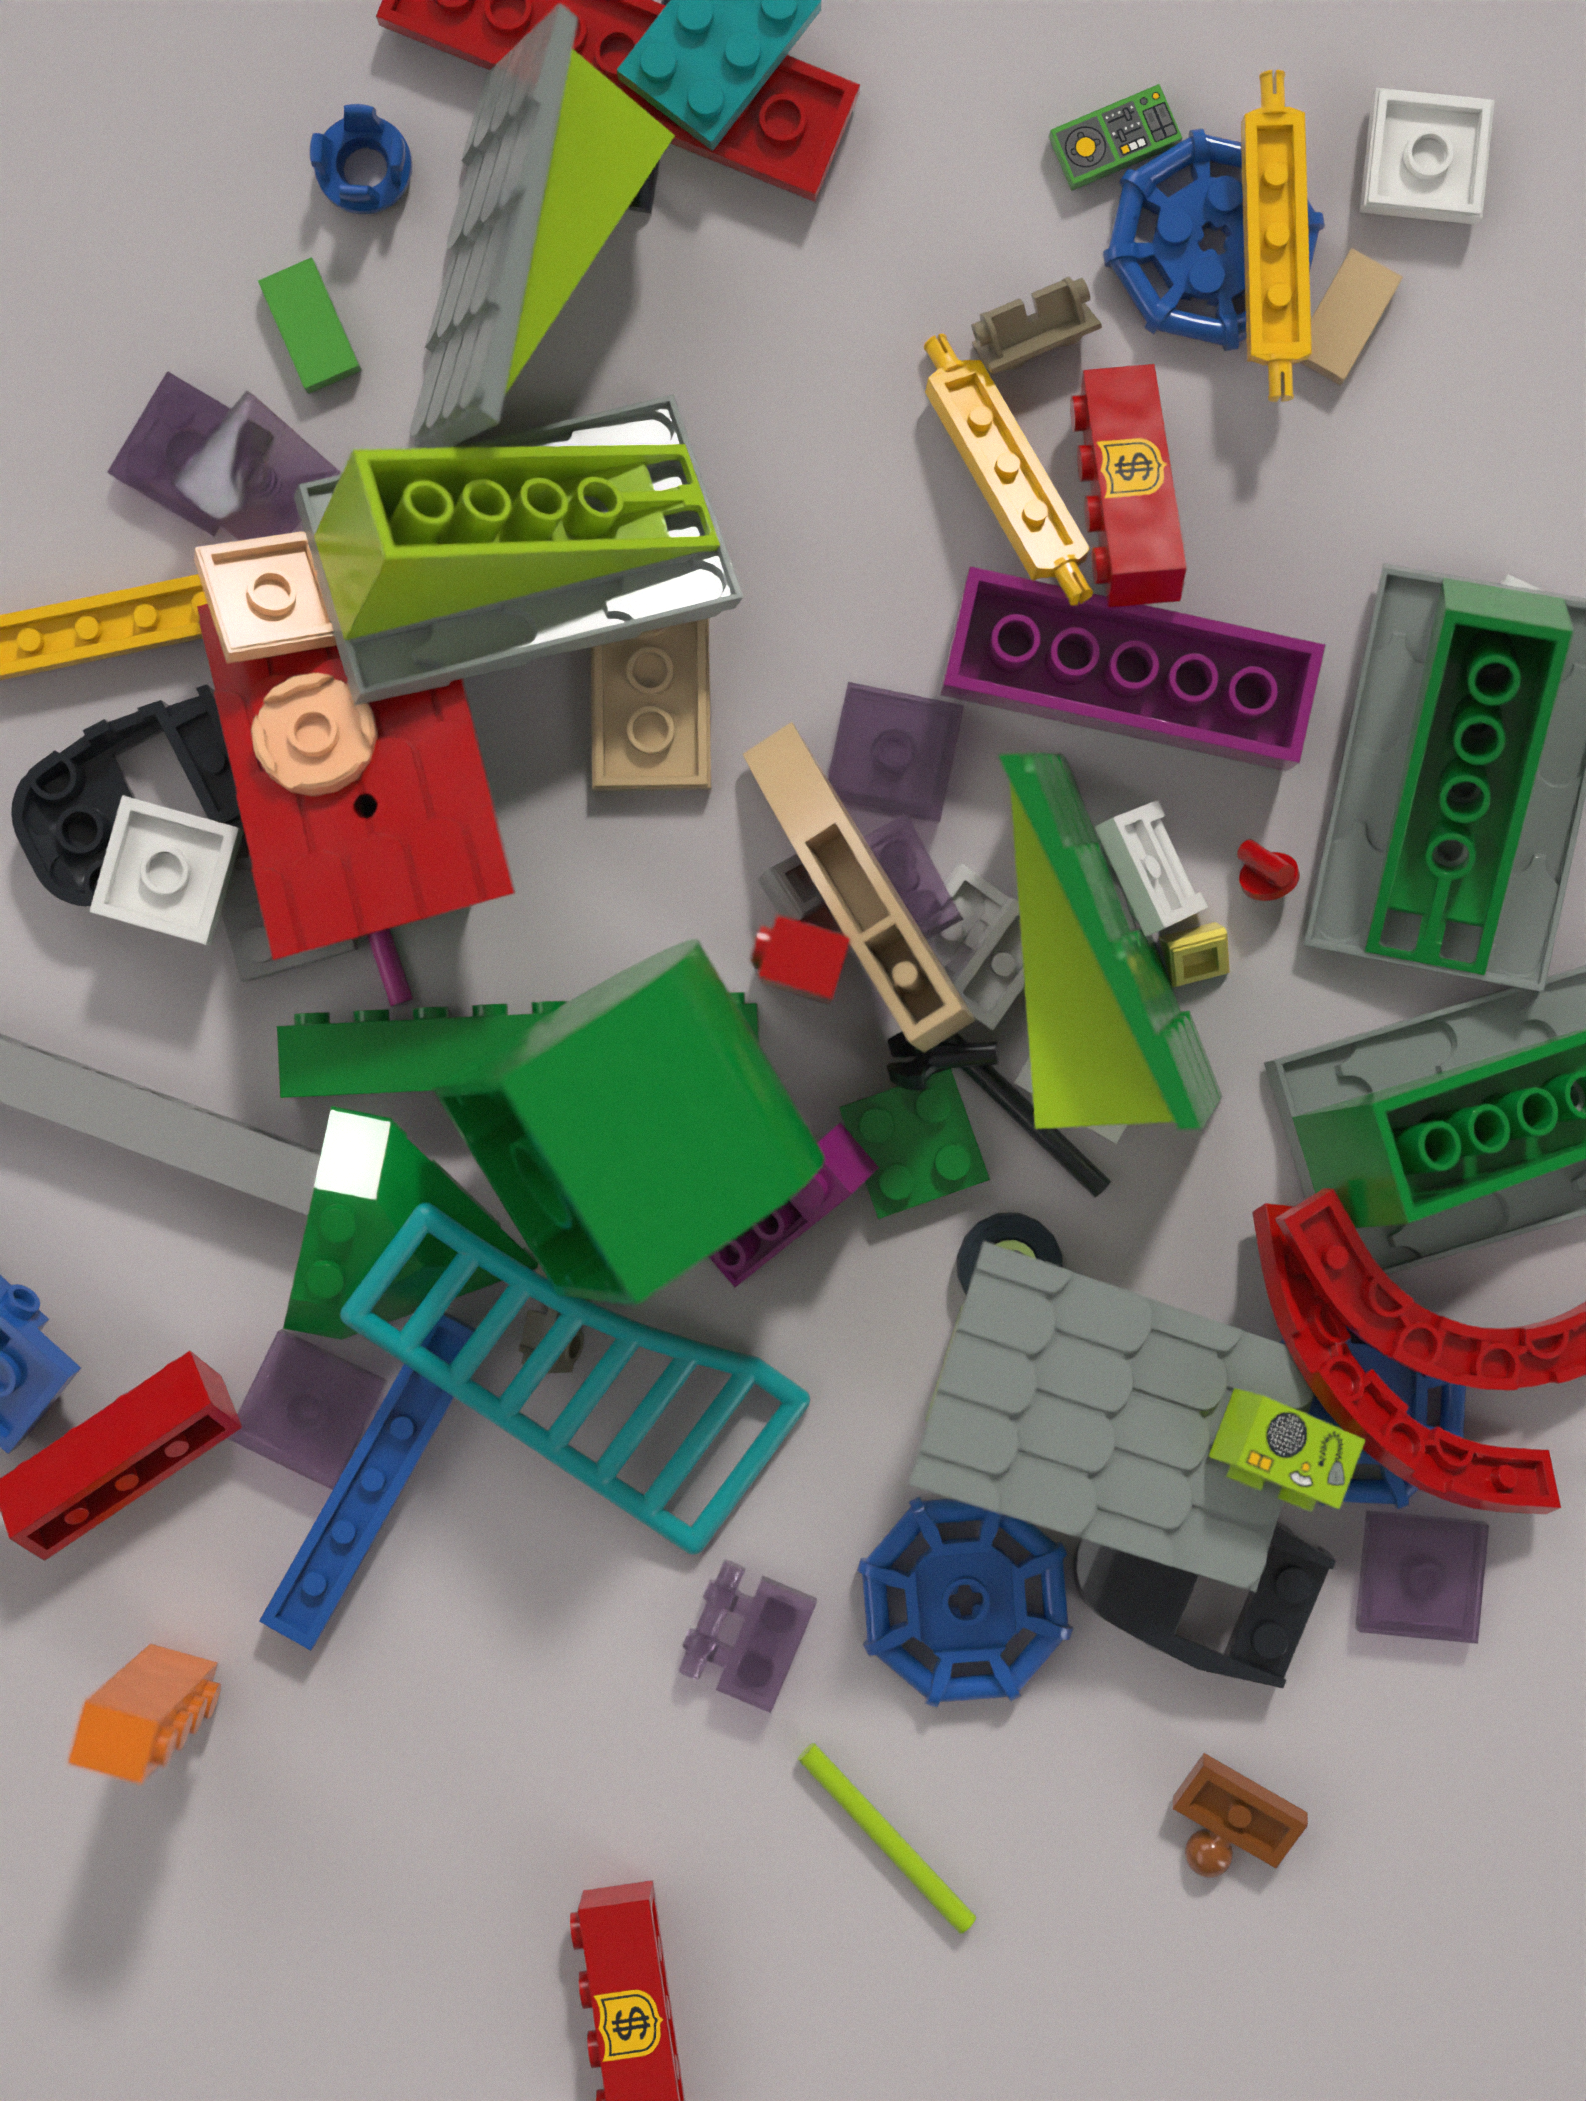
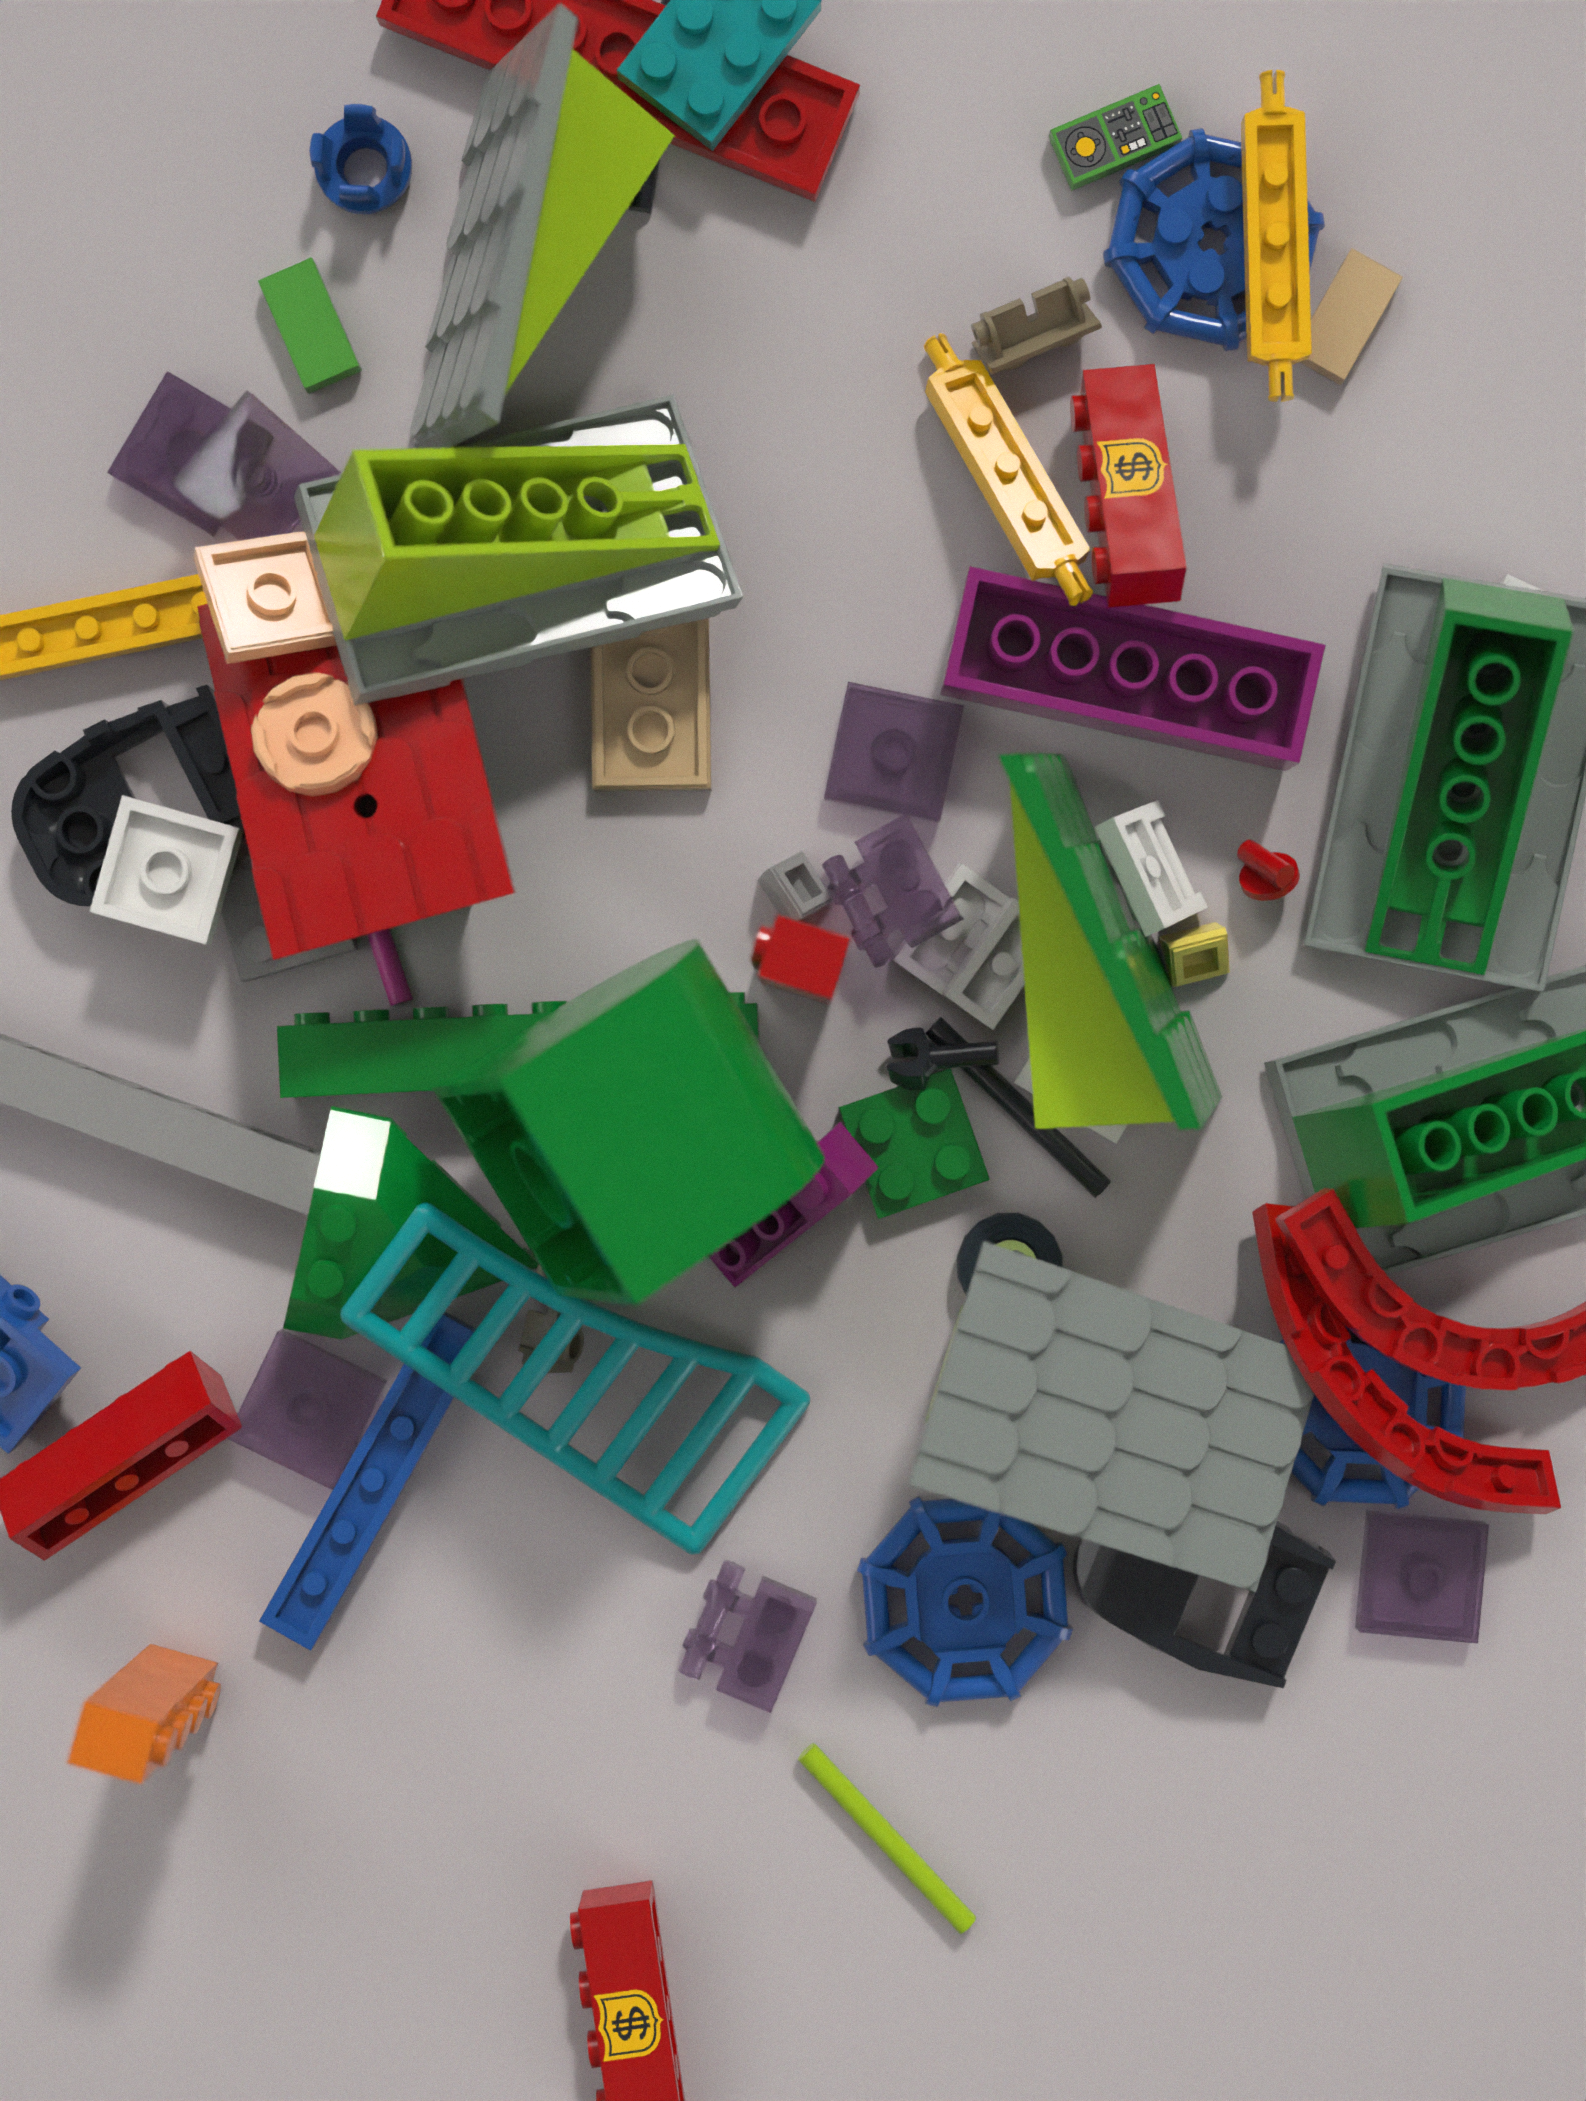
tan slope [742,722,975,1053] -> none
dark orange plate [1172,1753,1308,1878] -> none
lime brick [1208,1388,1365,1512] -> none
white plate [1360,88,1495,225] -> none

